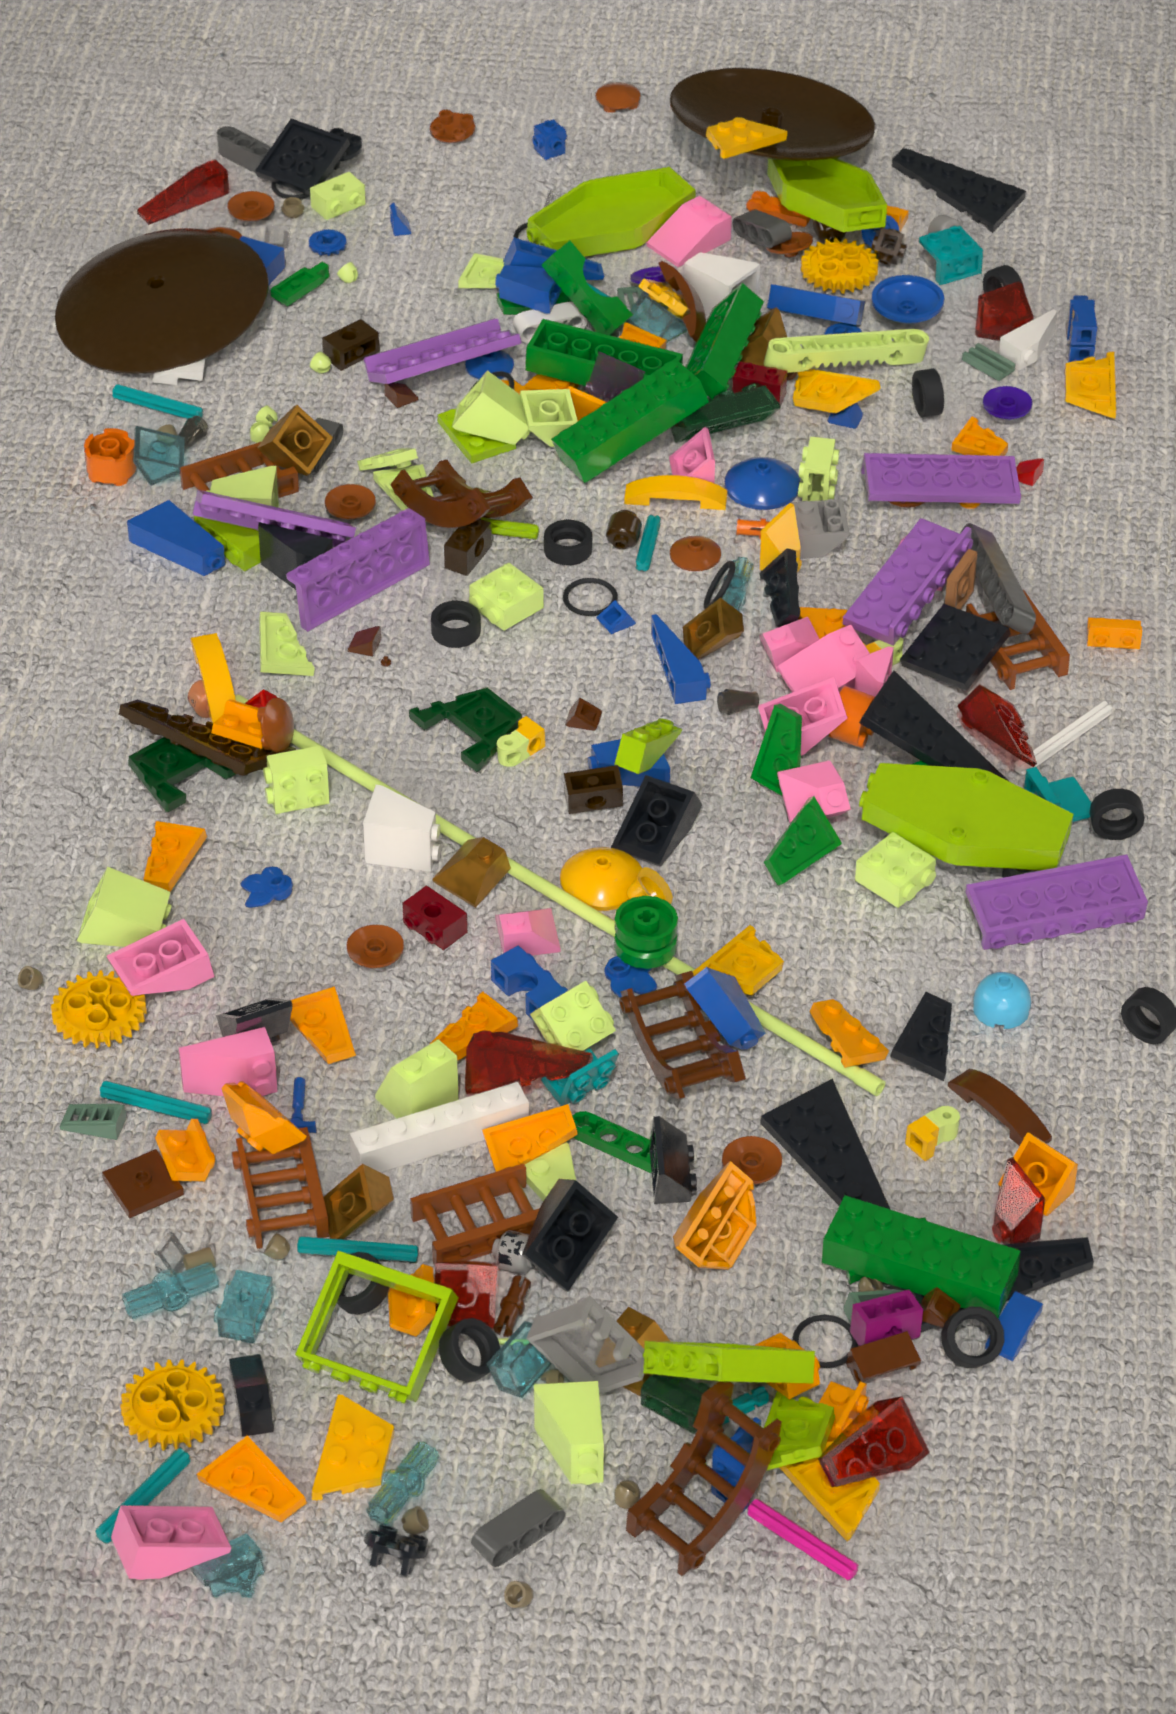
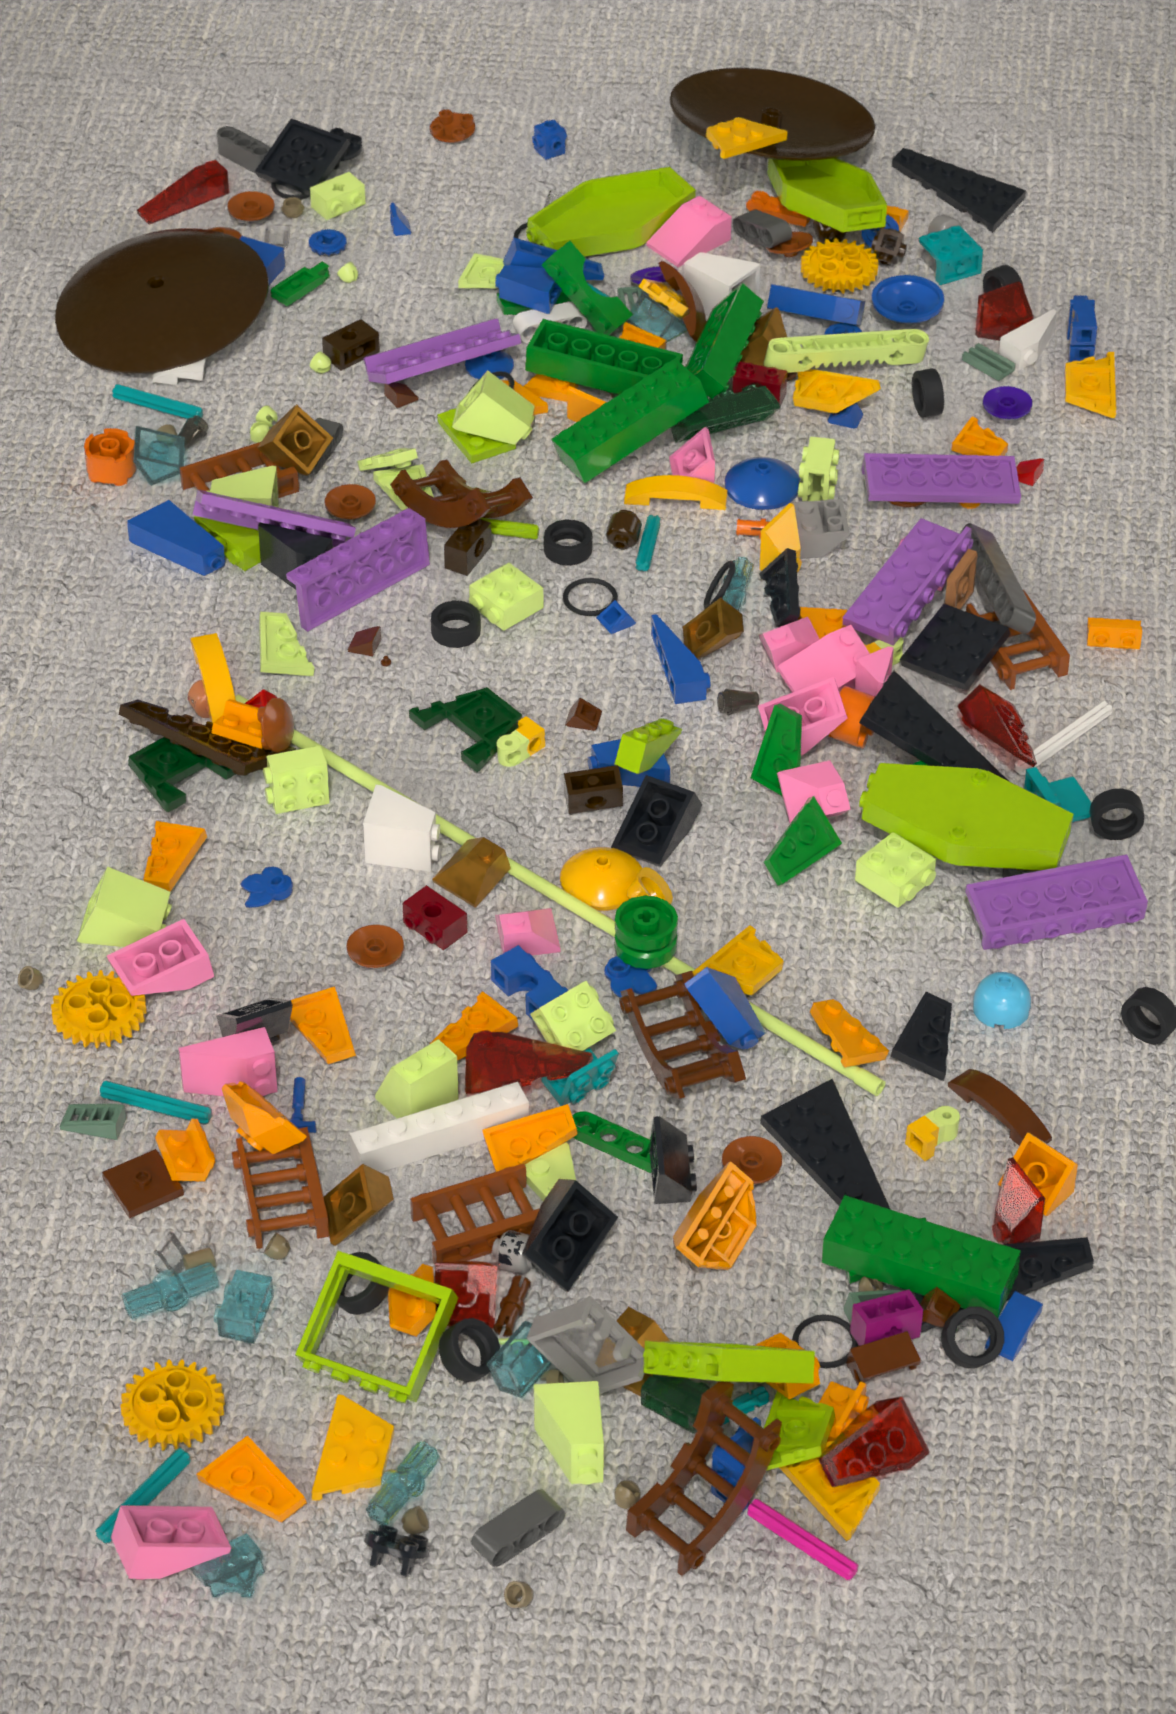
black slope [229,1354,273,1437] -> none
teal axle [297,1237,419,1262] -> none
yellowish green slope [520,389,578,447] -> none
hinge [584,352,645,401] -> none
dark orange dish [596,82,641,113] -> none
dark orange dish [670,536,721,572] -> none

